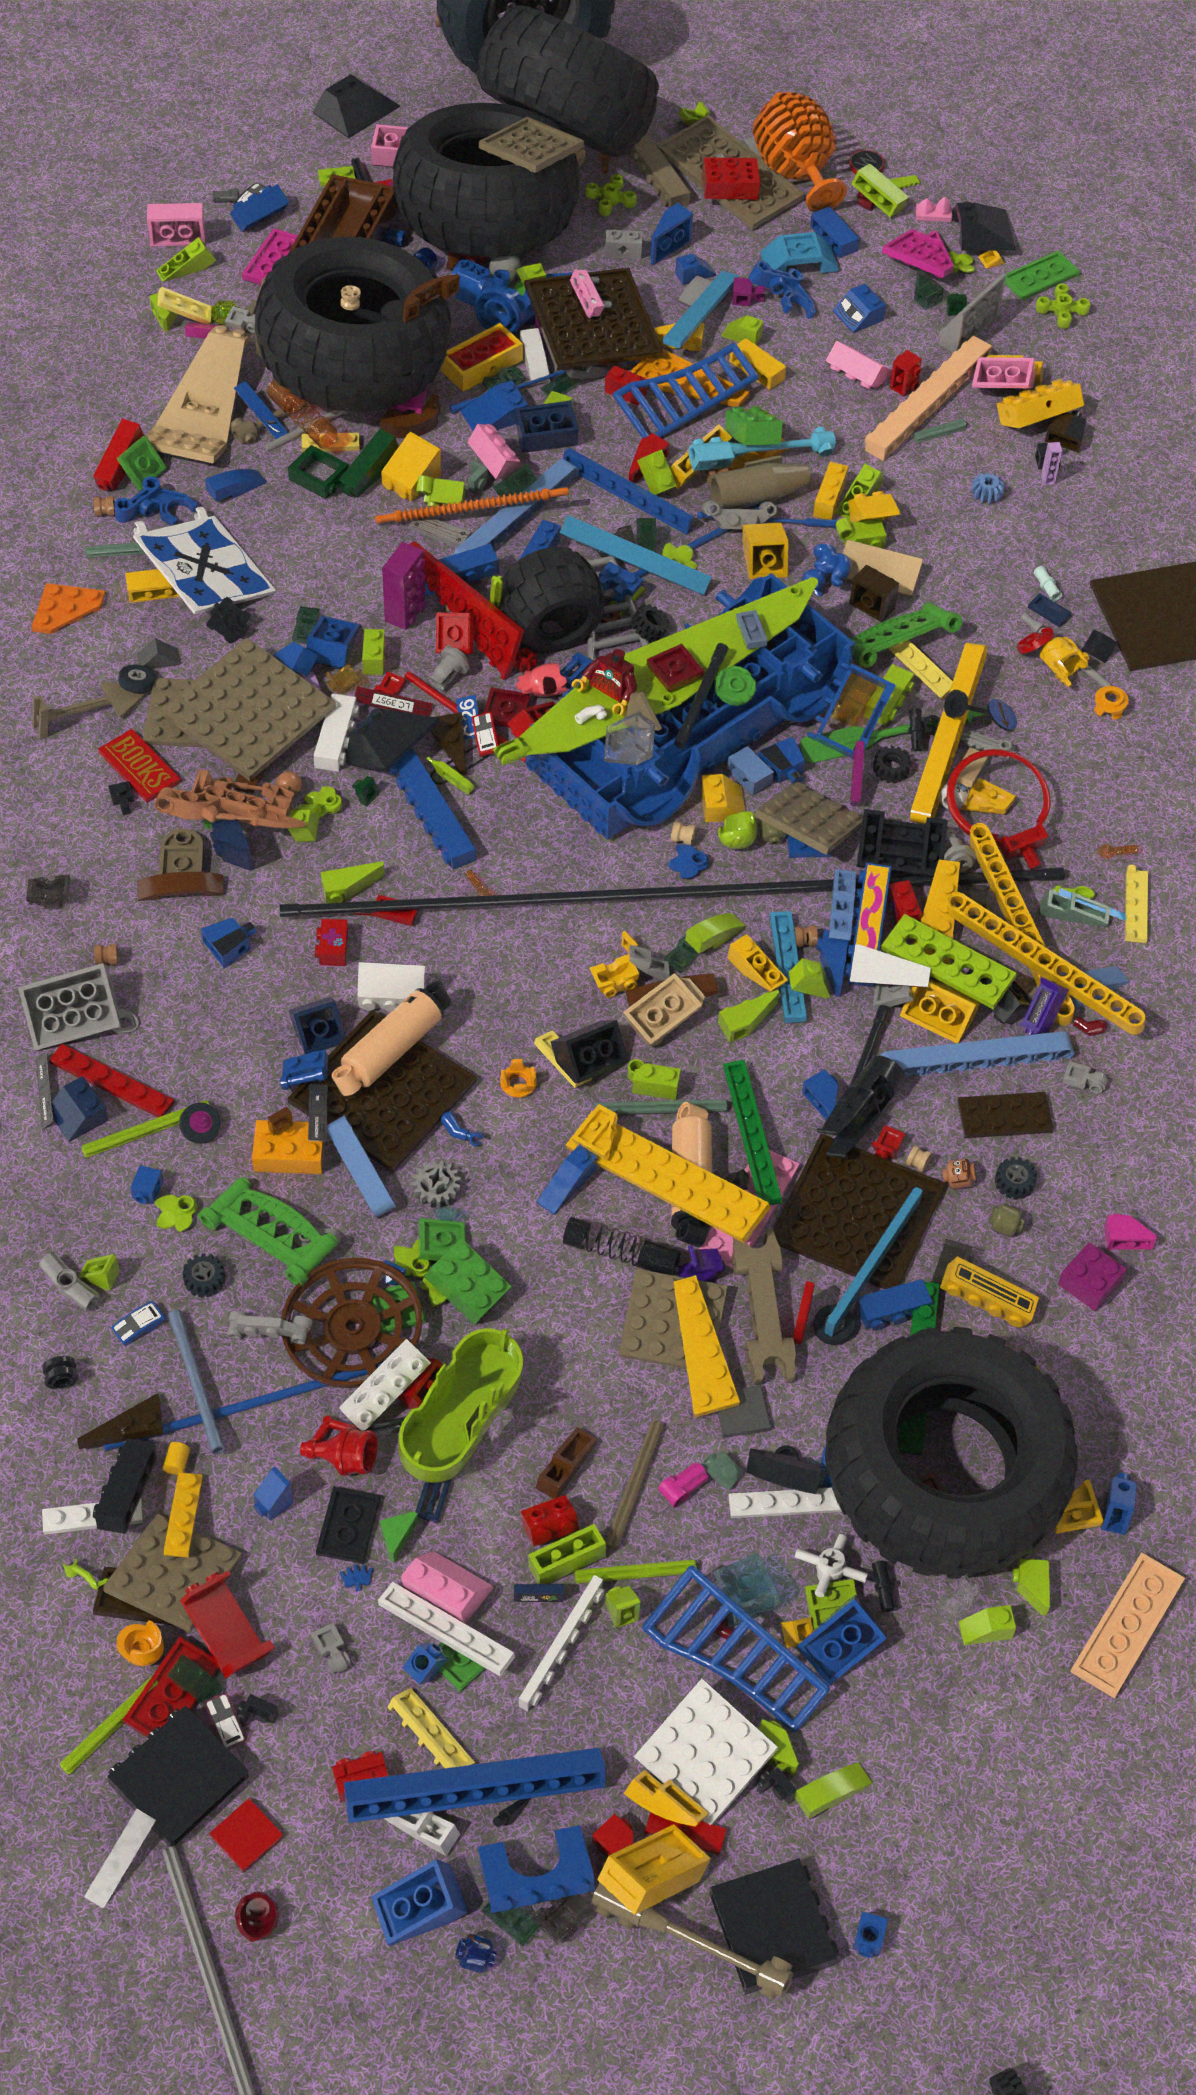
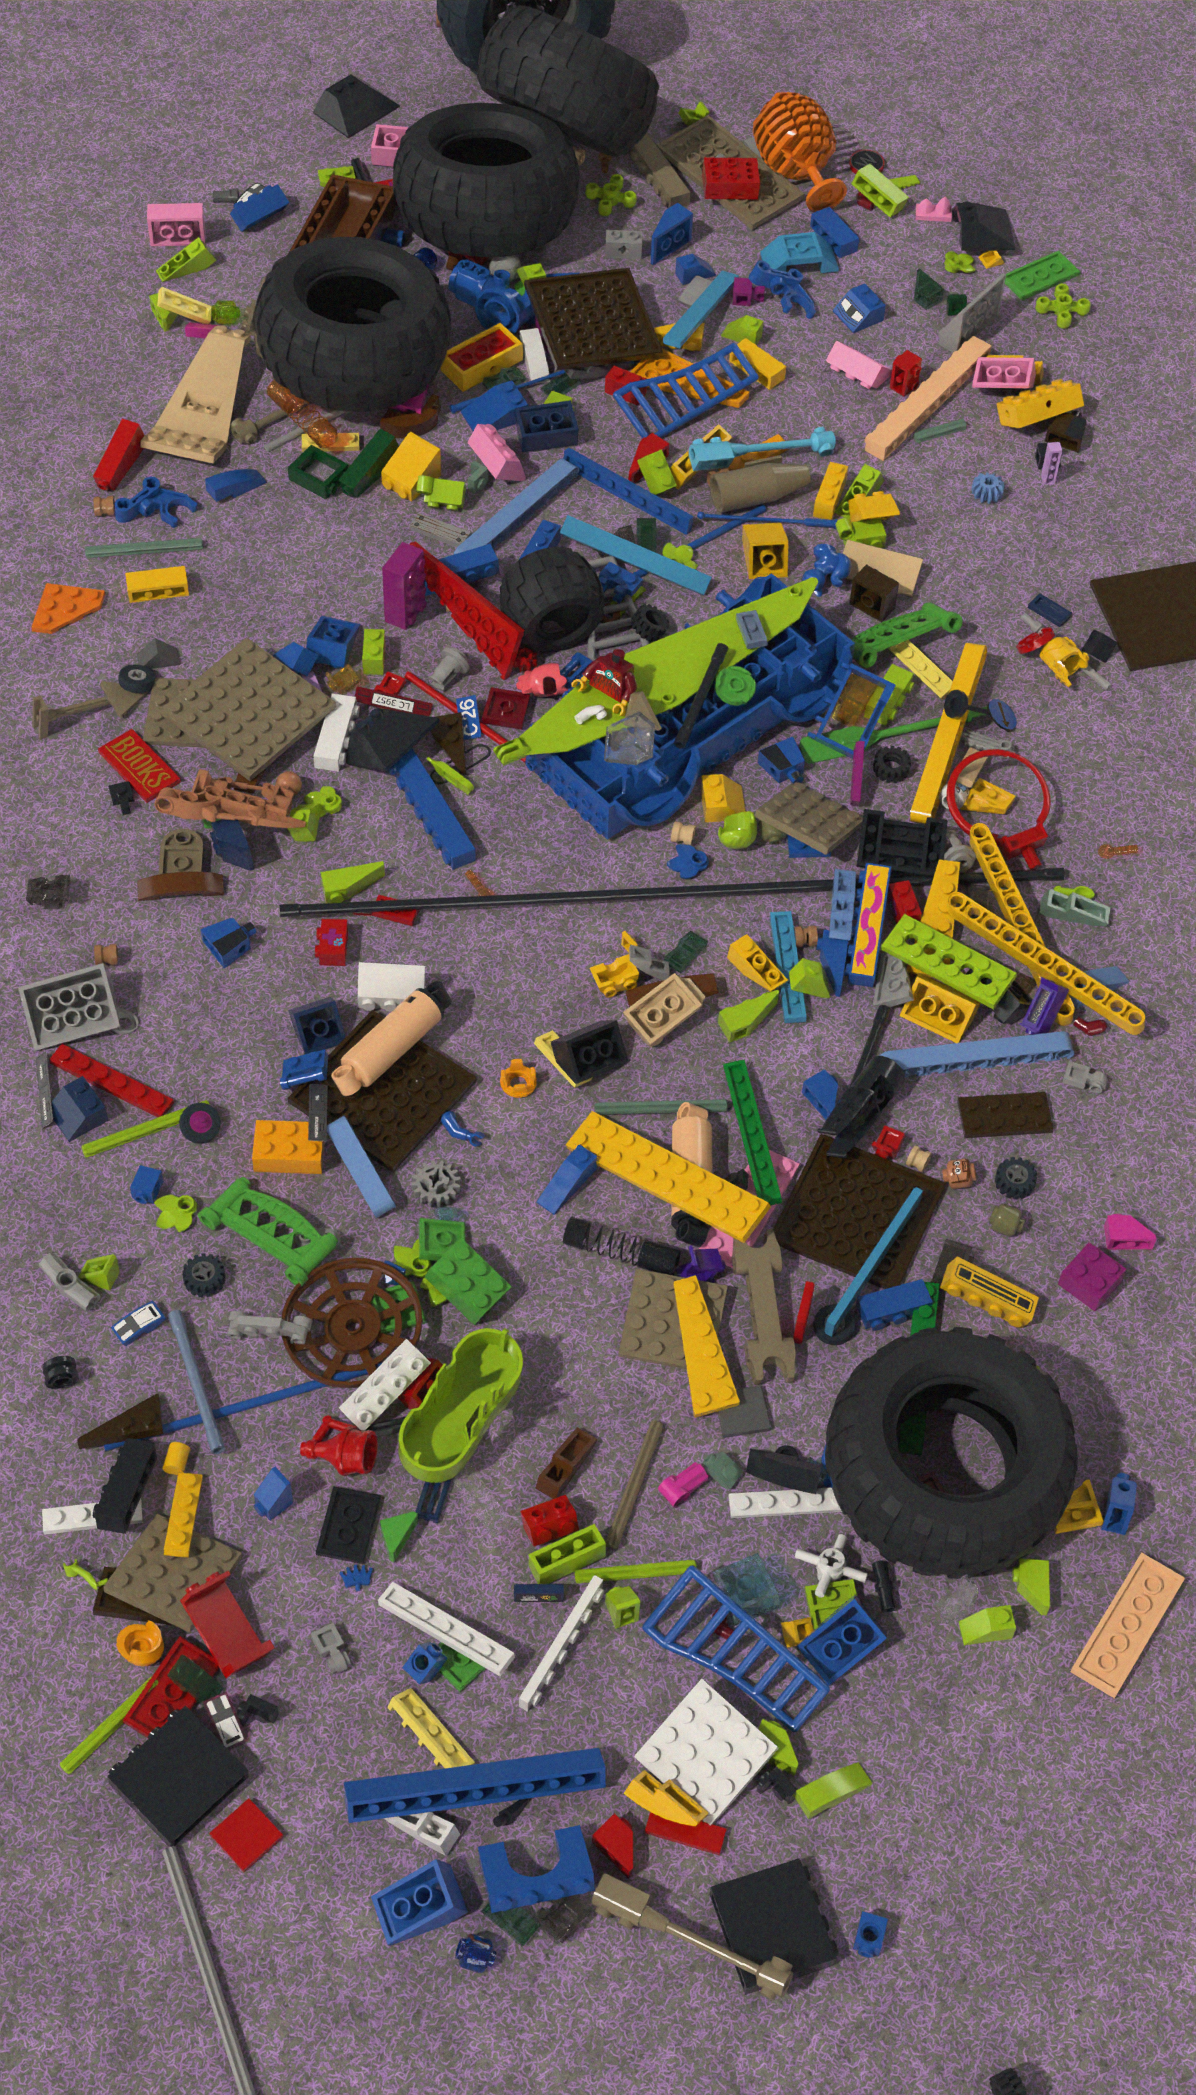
sticker [84,1809,156,1909] -> none
bright green tile [116,436,167,490] -> none
flag [133,507,276,614] -> none
black piece [206,597,251,644] -> none
light grey plate [225,306,256,333] -> none
blue sticker [234,381,288,439] -> none
dark red hair [234,1891,279,1942] -> none
dark pink plate [242,228,298,285] -> none
reddish brown plate [267,1107,293,1136] -> none
clear green slope [292,606,320,644] -> none
red brick [332,1751,388,1802] -> none
tan wheel [341,285,361,310] -> none
dark green tile [352,776,379,806] -> none
orange hose [375,487,569,524] -> none
bright pink slope [401,1551,493,1624] -> none
reddish brown slope [403,274,460,323] -> none
red tile [436,612,474,654] -> none
slope [472,711,499,757] -> none
dark tan plate [479,117,584,173] -> none
lime axle [490,575,503,610] -> none
clear green slope [492,464,538,497] -> none
red slope [507,701,556,738] -> none
bright pink piece [570,269,612,318] -> none
yellow wing [572,1104,618,1161] -> none
yellow piece [597,1824,711,1915] -> none
lime hinge [627,1059,681,1101] -> none
dark red plate [646,644,704,692] -> none
lime slope [685,913,746,954] -> none
light grey plate [702,500,777,529] -> none
bright green brick [725,406,782,445] -> none
medium blue brick [727,746,774,795] -> none
white sticker [850,944,931,987] -> none
dark pink wing [882,229,954,278] -> none
black pin [908,709,925,751] -> none
black bush [922,715,940,734] -> none
light aqua pin [1034,566,1062,602] -> none
dark azure sticker [1059,888,1125,921] -> none
light orange piece [1094,686,1129,720] -> none
light yellow hinge [1125,865,1148,943] -> none

